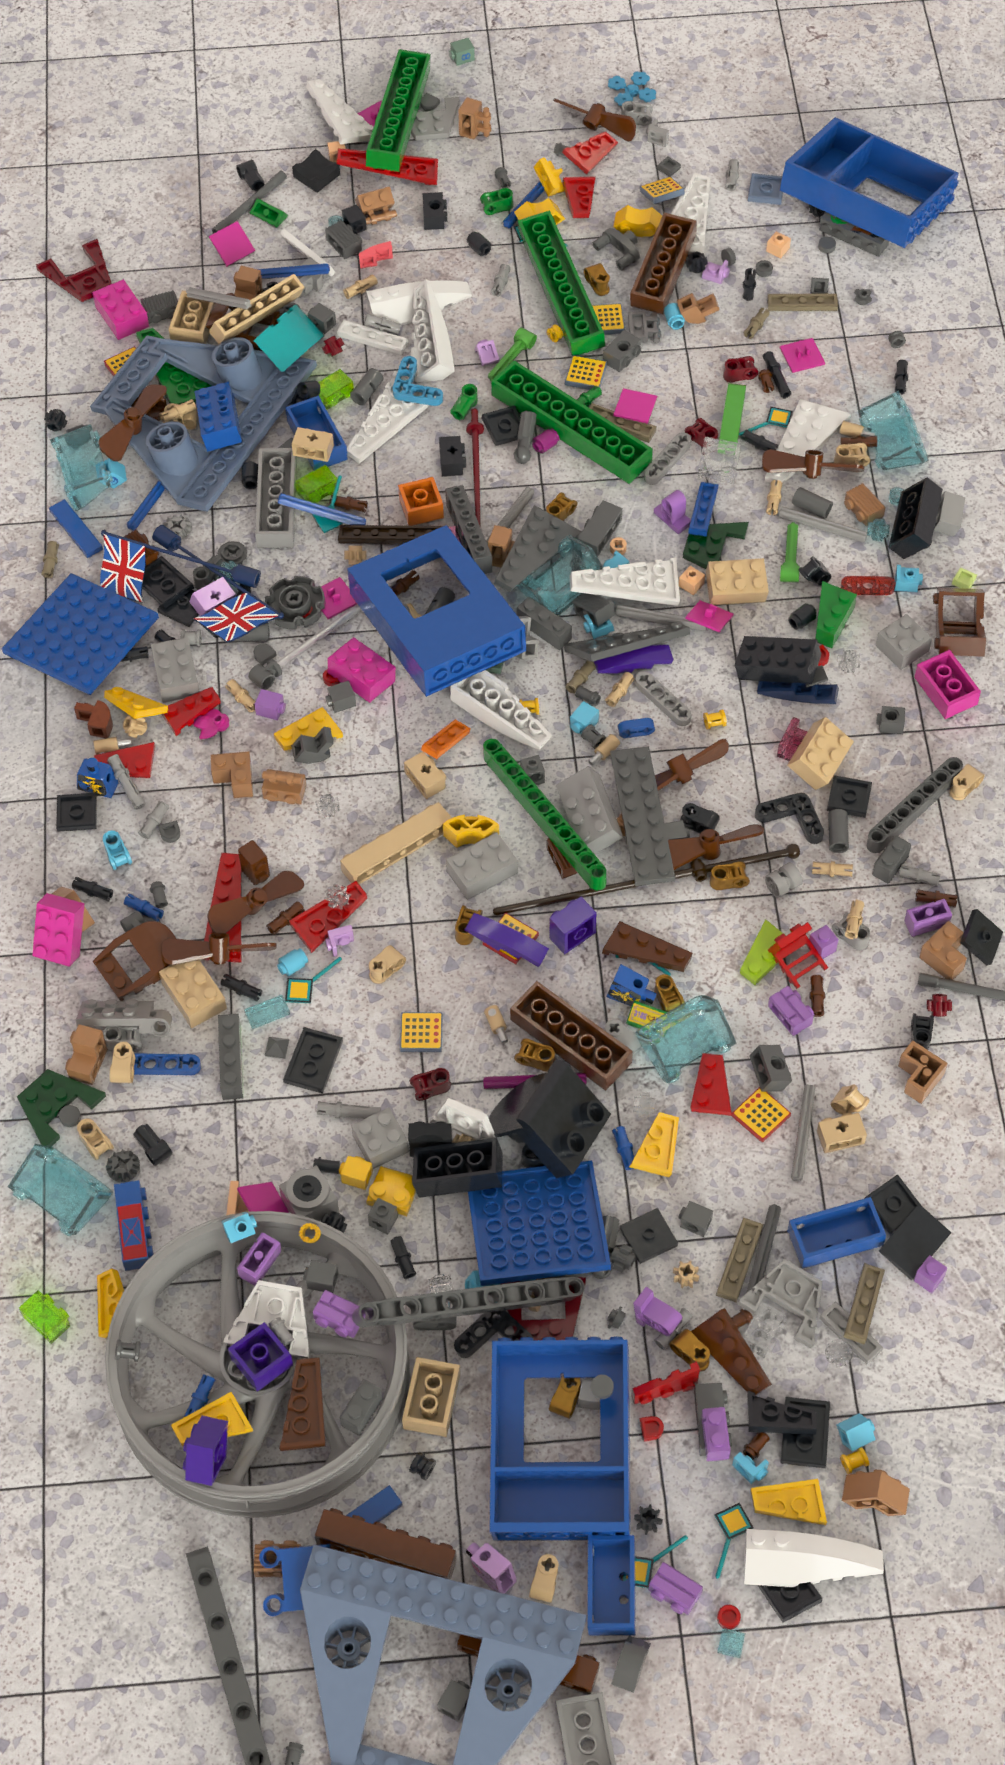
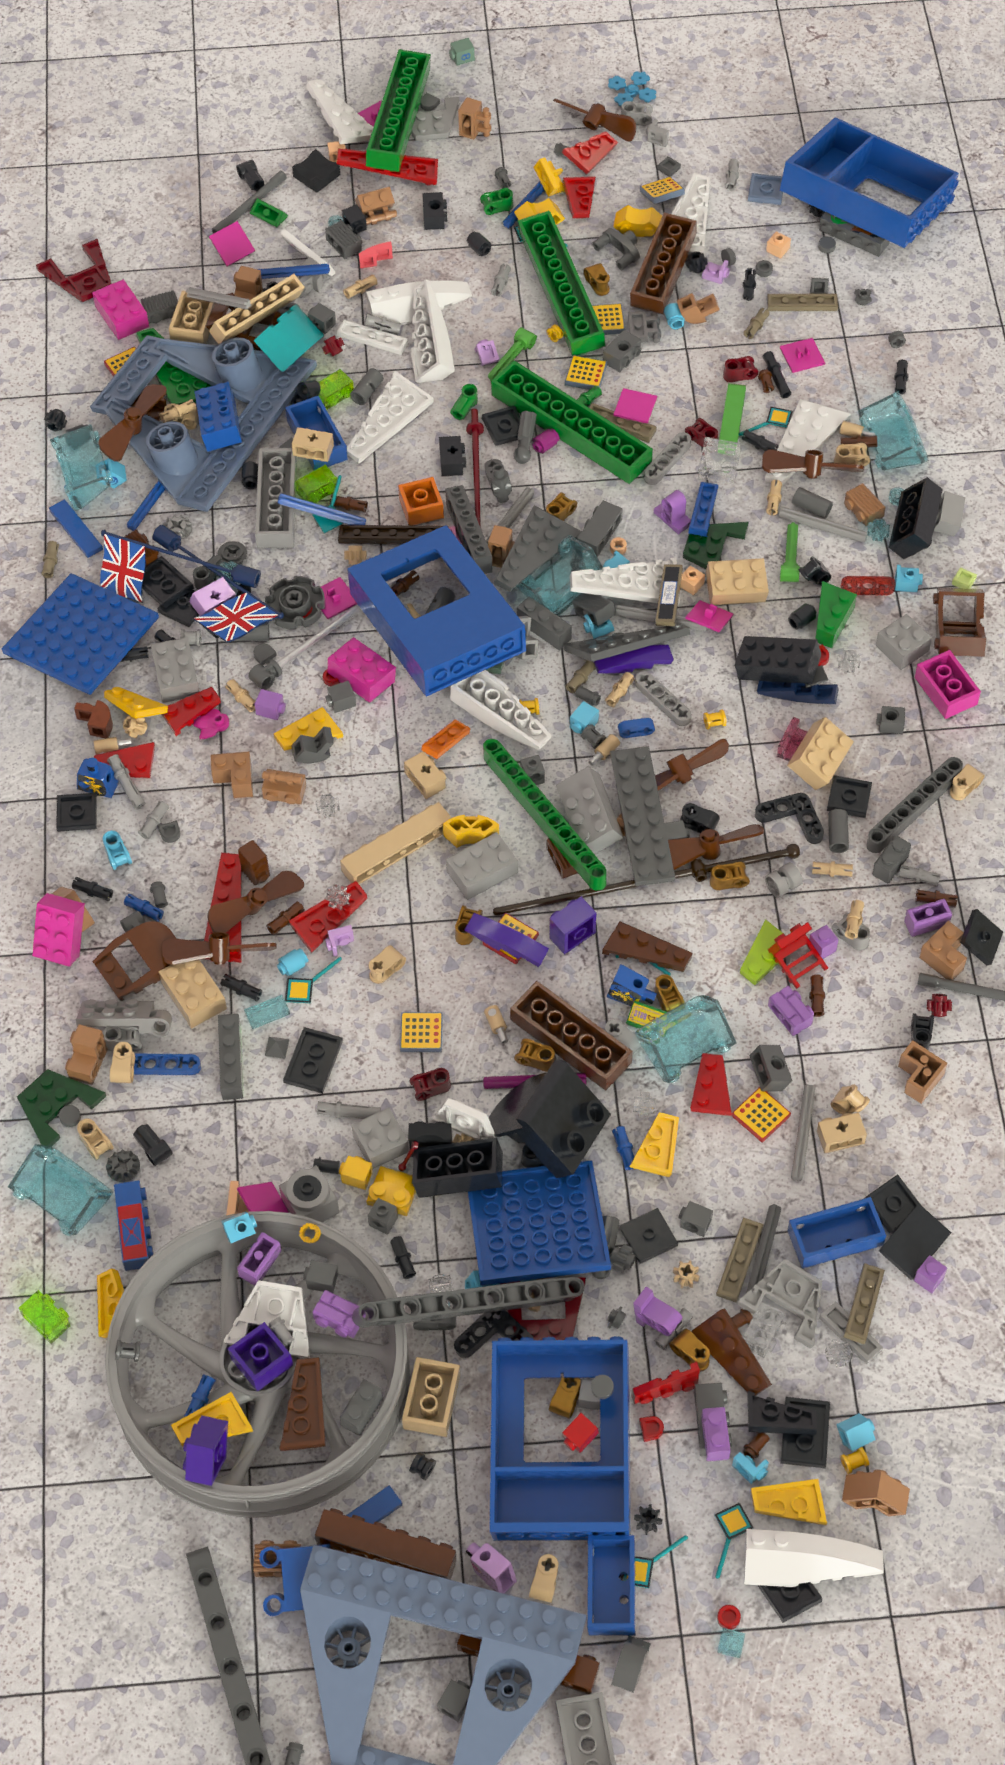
black gear [321,1211,347,1233] -> none
dark azure beam [393,356,443,406] -> none
medium lavender brick [649,1562,703,1615] -> none
none -> dark red hinge [398,1141,418,1171]
none -> dark grey piece [484,459,512,503]
none -> red brick [562,1413,599,1453]
none -> tile [655,564,683,626]

